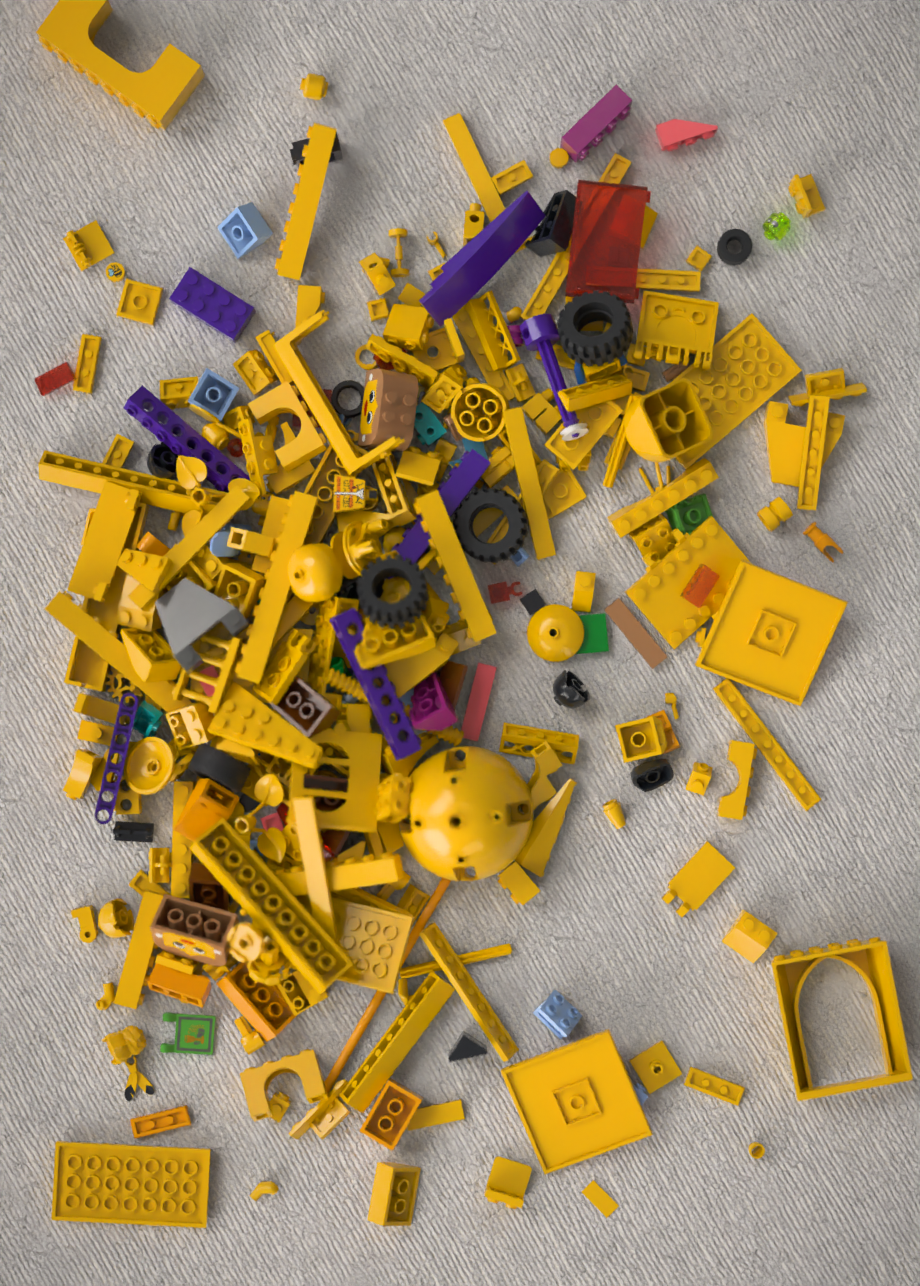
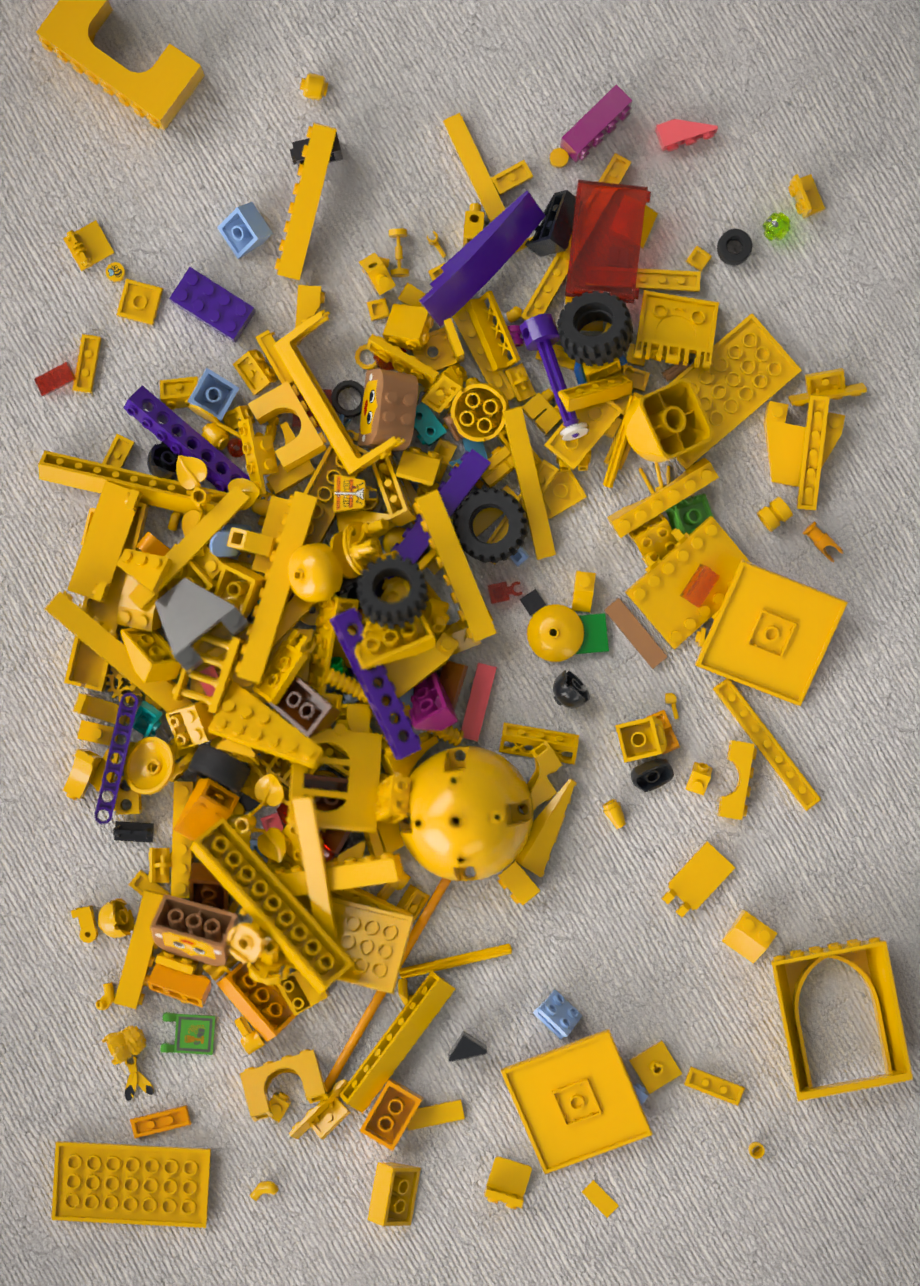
yellow plate [419,922,519,1062] -> none

